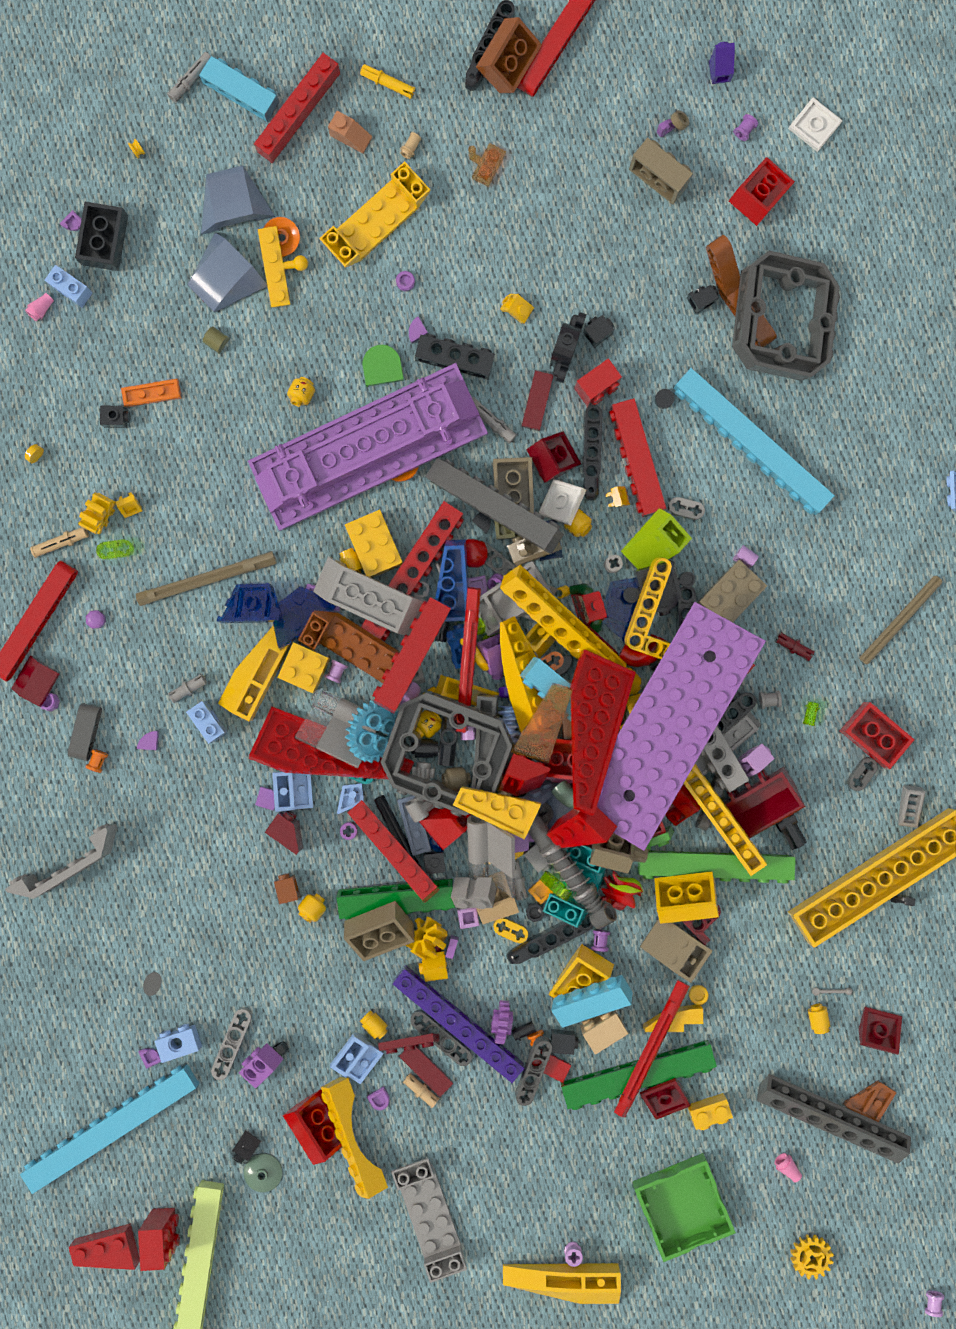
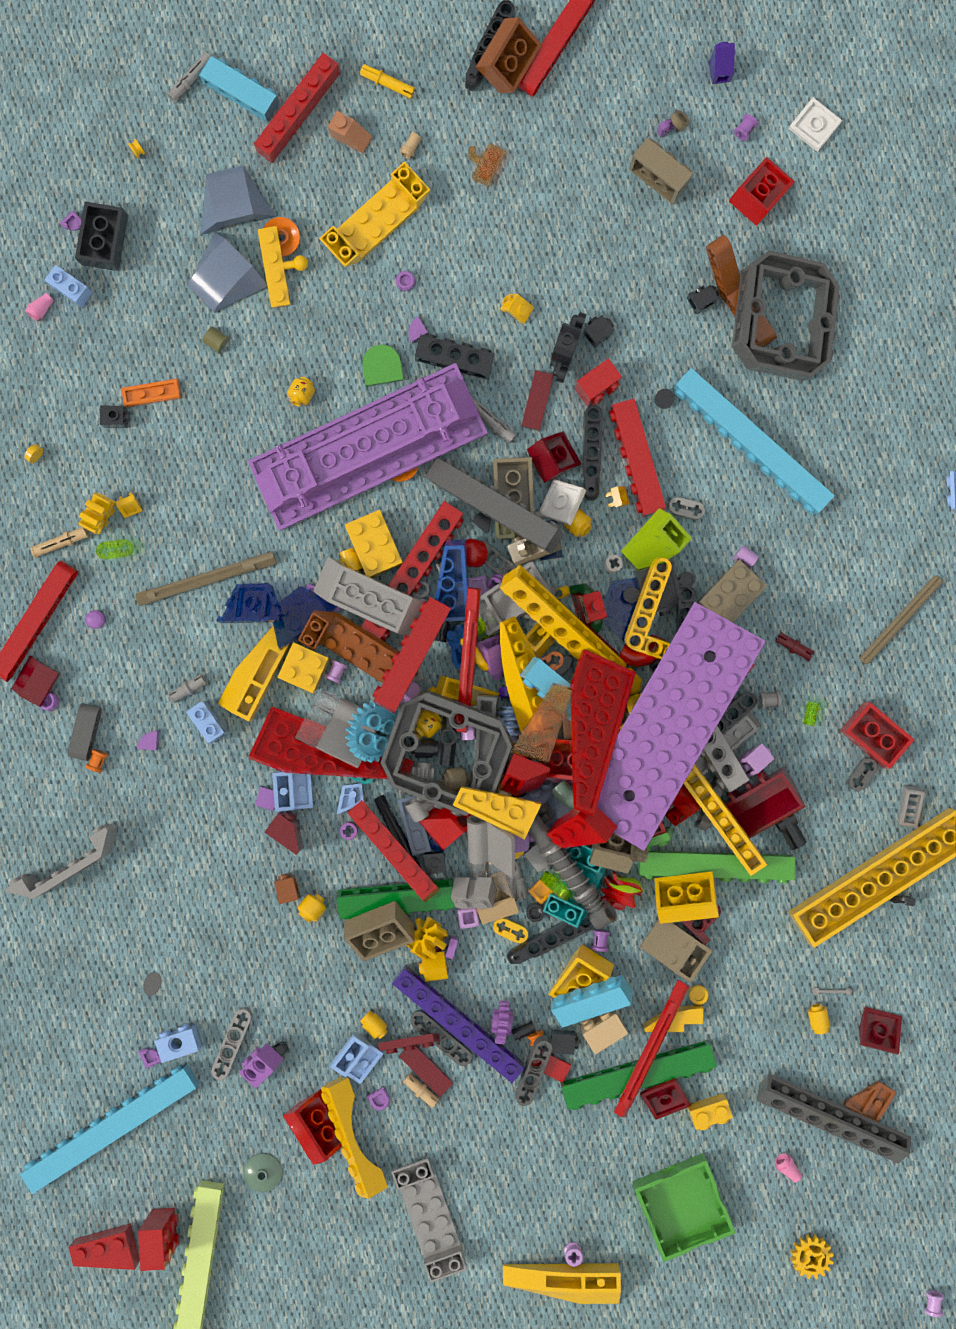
black bracket [230,1130,261,1164] -> none

